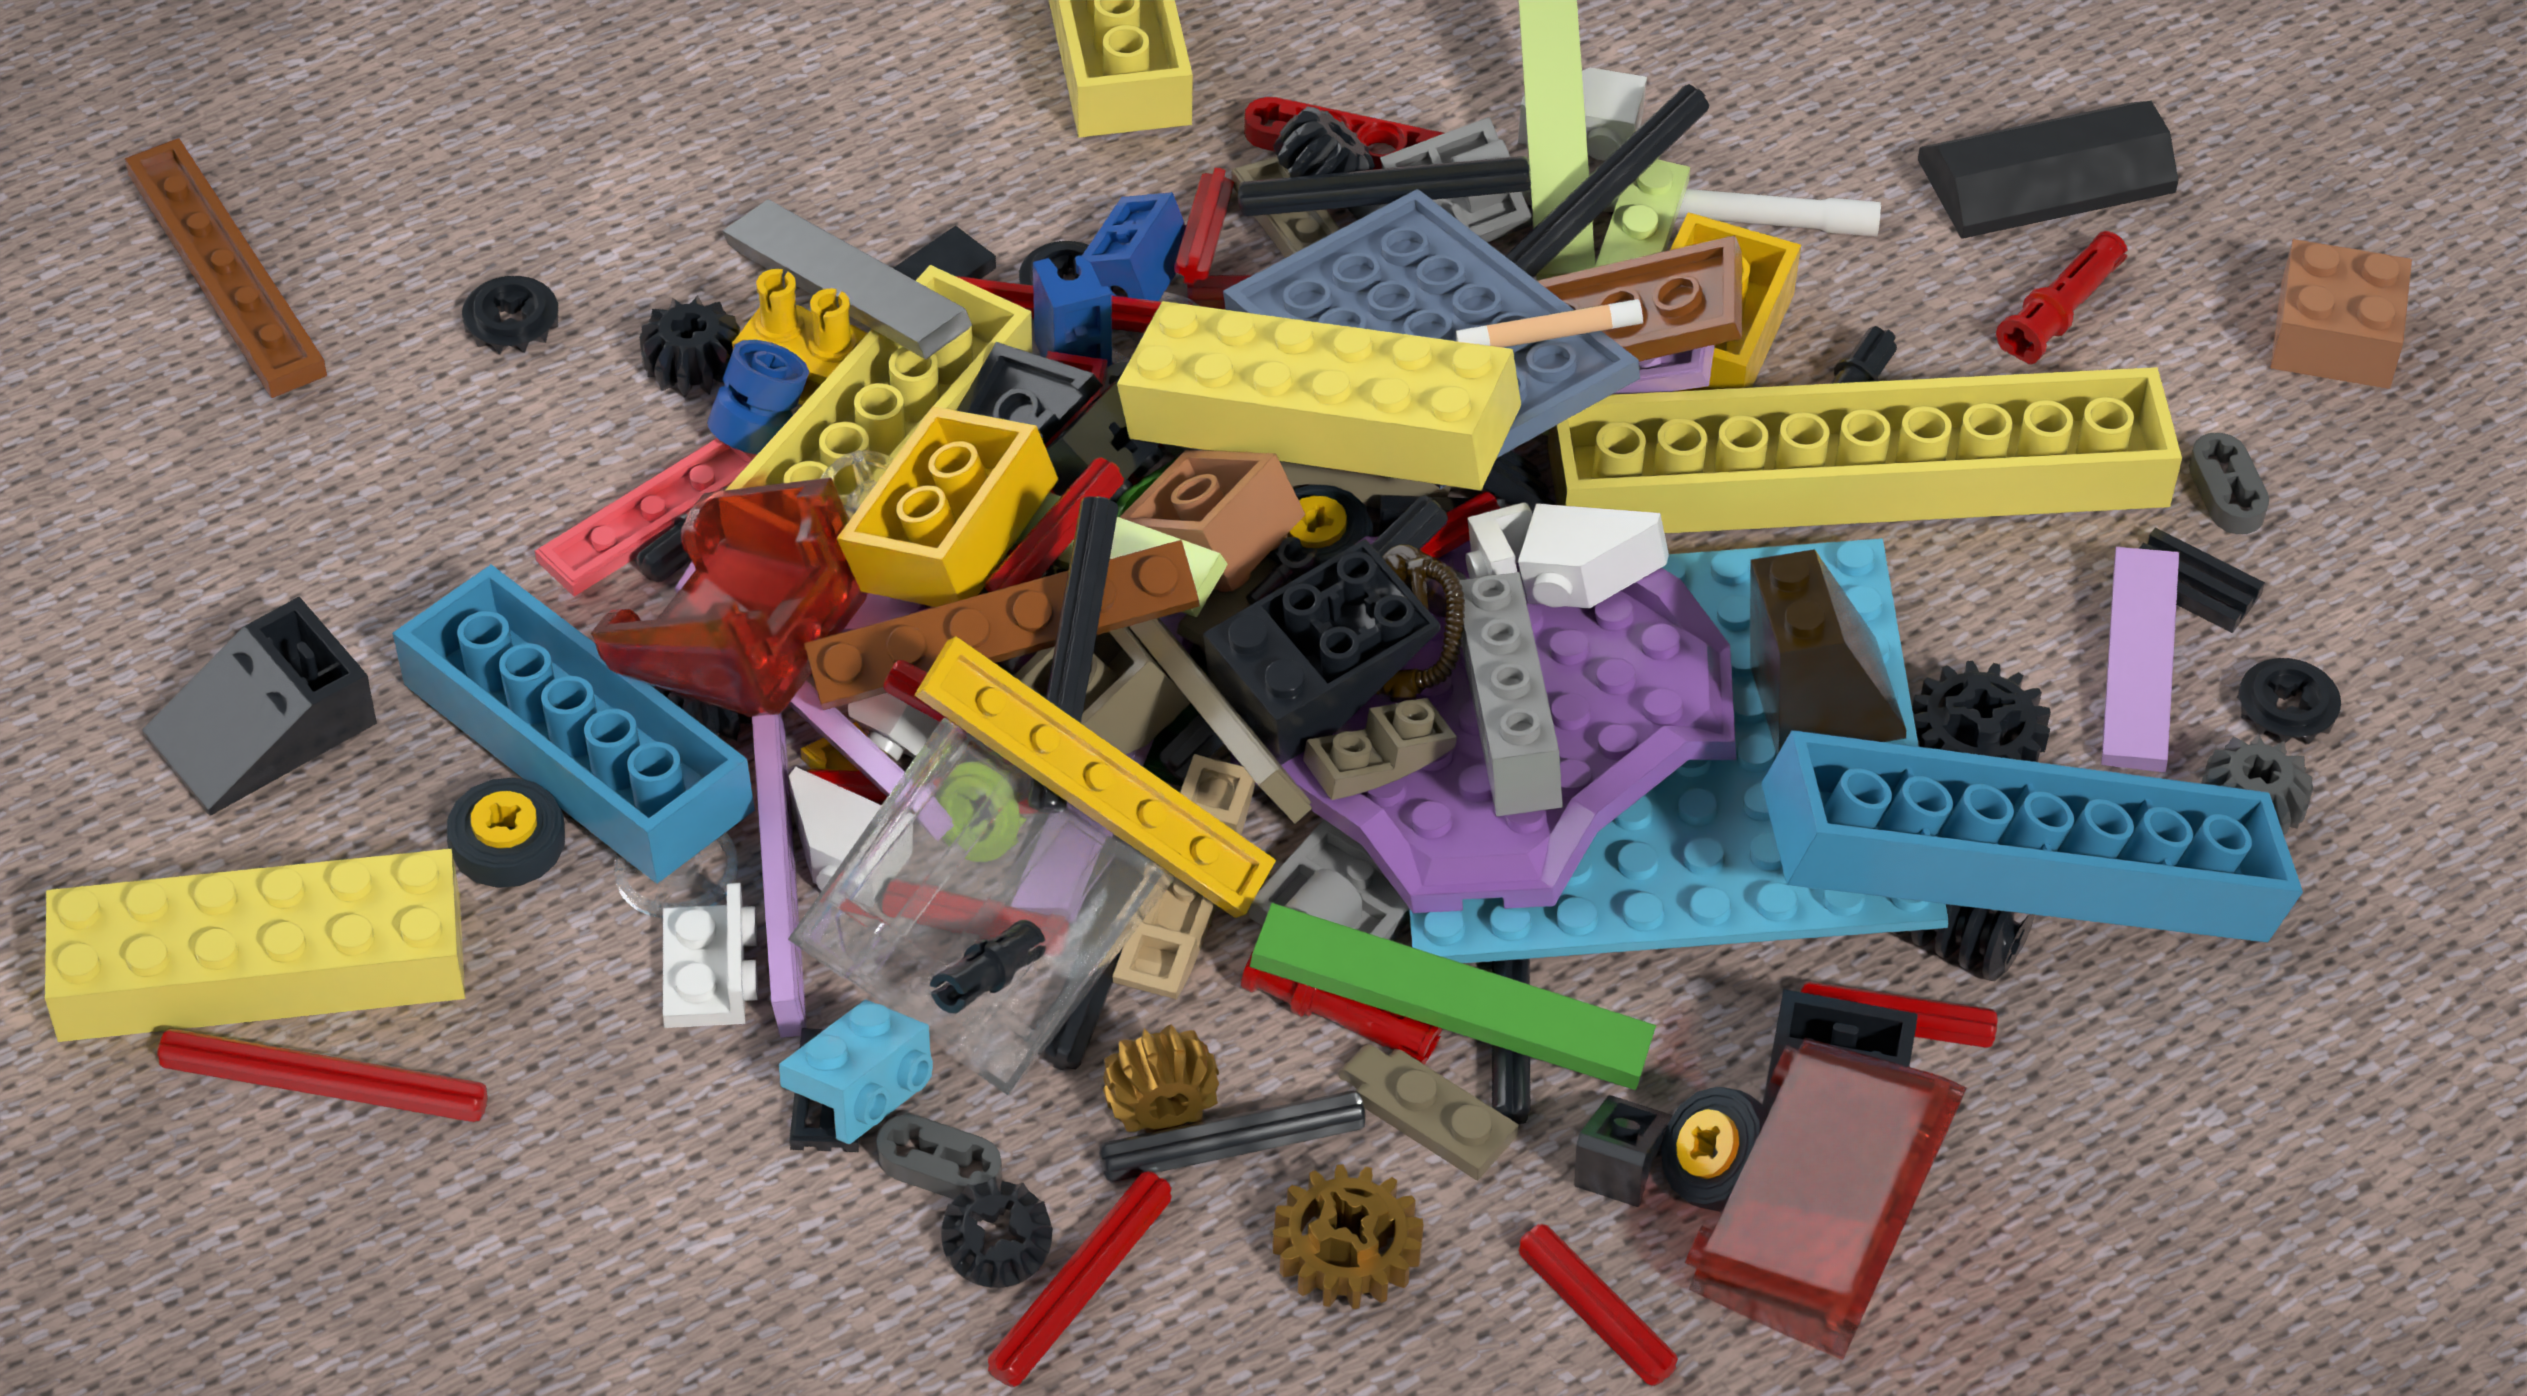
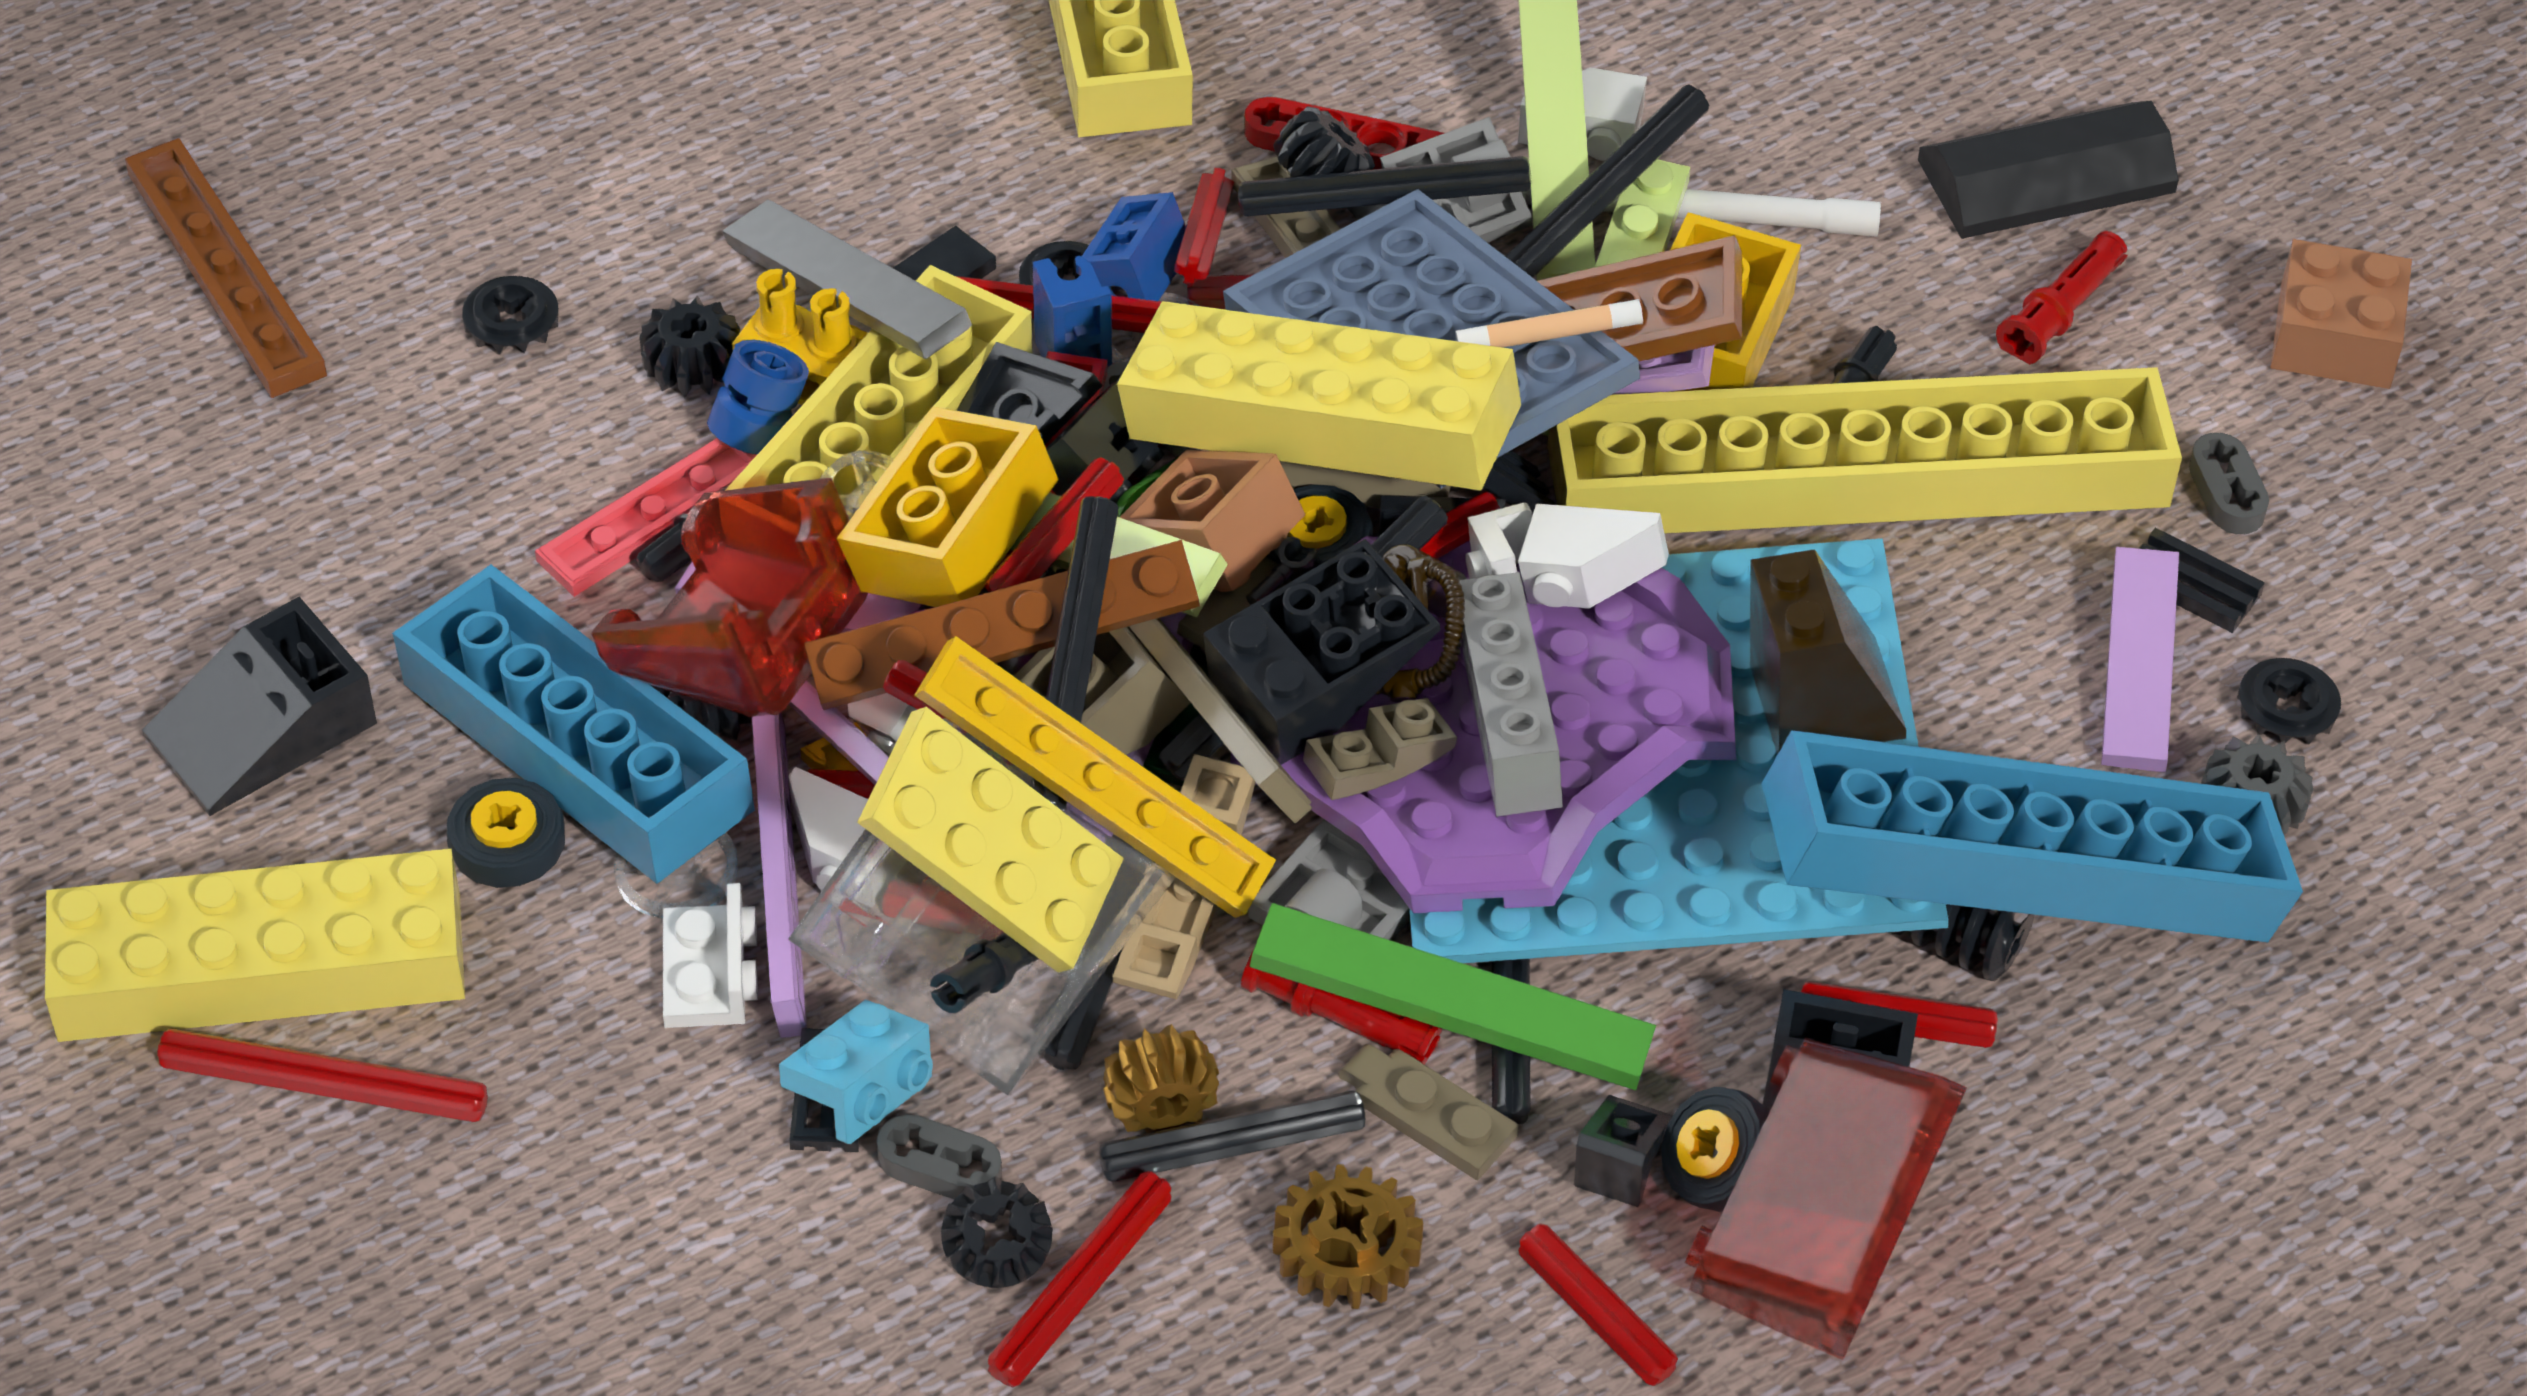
black gear [1912,660,2051,762] -> none
none -> light yellow plate [857,707,1124,973]

